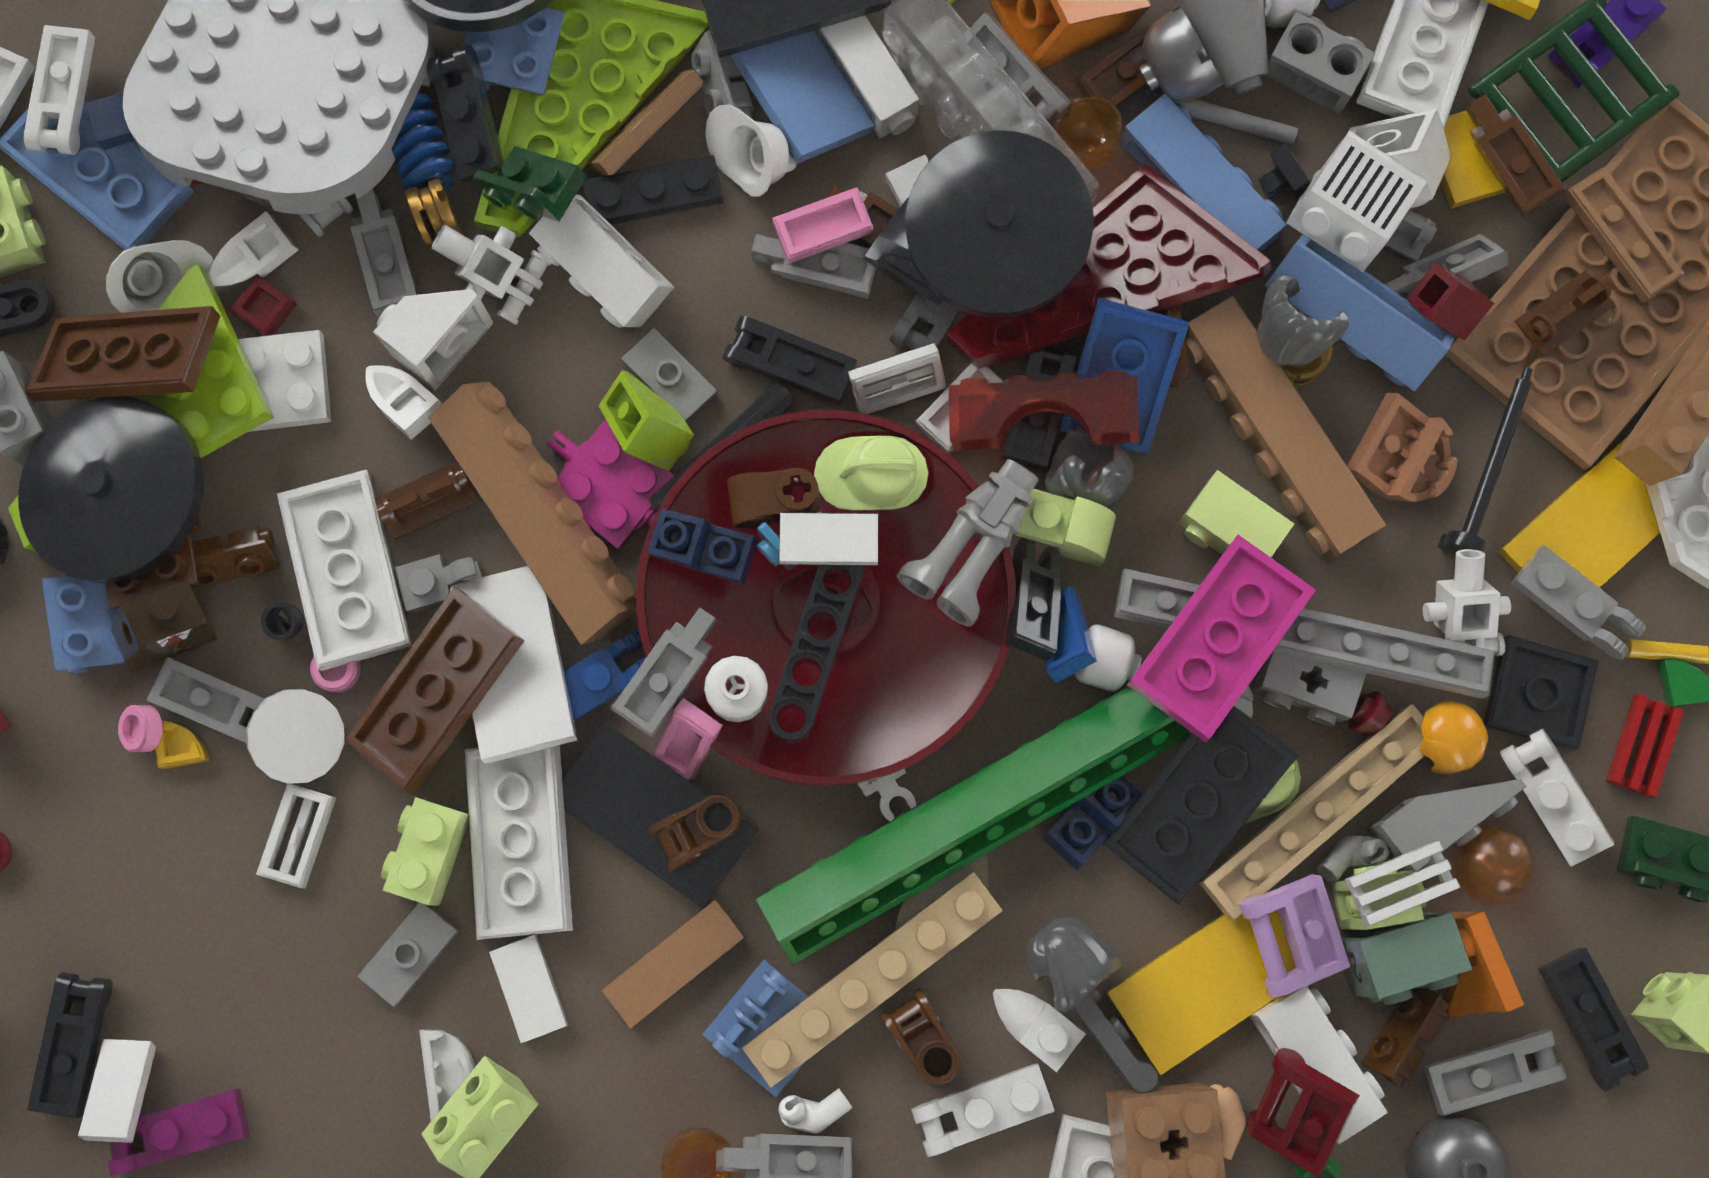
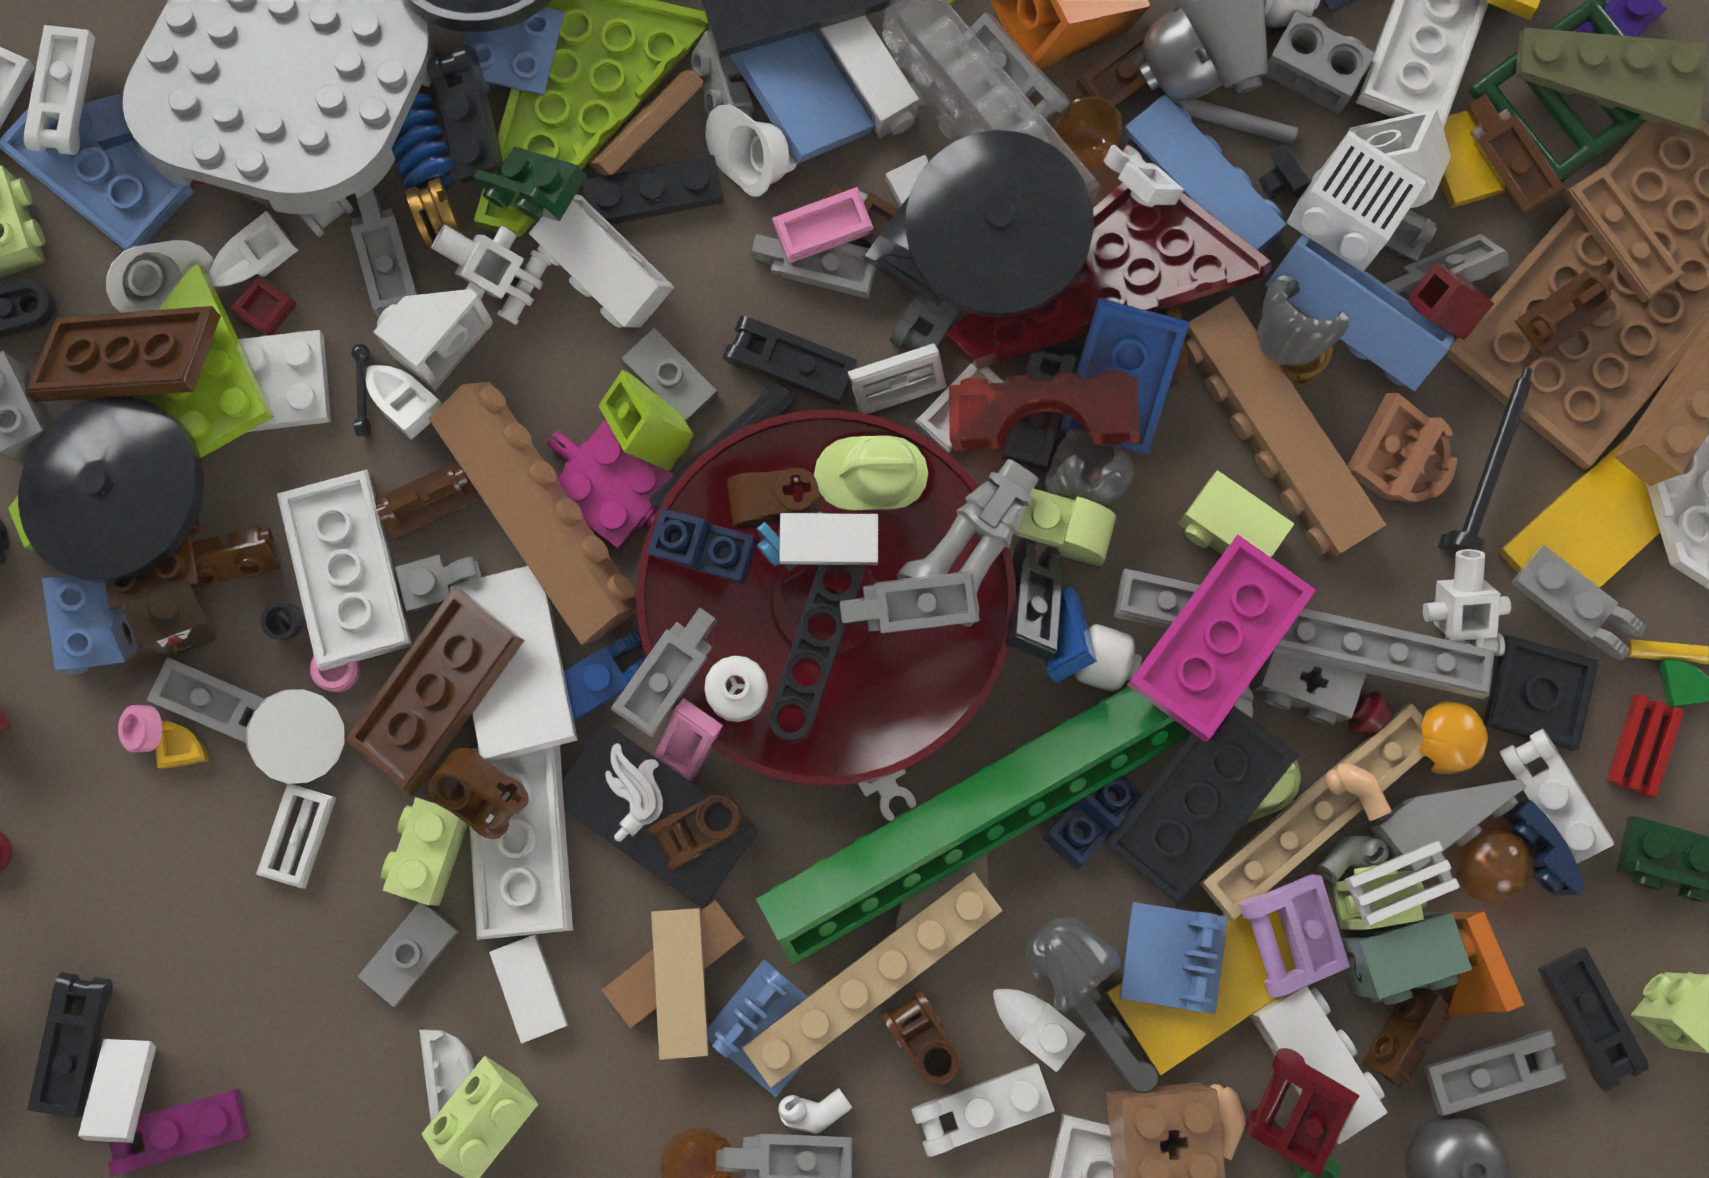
none -> black hinge [351,344,371,437]
none -> reddish brown piece [428,748,529,839]
none -> white piece [605,743,663,842]
none -> tan tile [651,908,709,1060]
none -> light grey hinge [840,571,979,633]
none -> white plate [1103,145,1184,207]
none -> medium blue hinge [1120,902,1228,1014]
none -> light nougat arm [1326,763,1392,821]
none -> dark blue slope [1503,800,1585,895]
none -> olive wing [1516,27,1706,136]

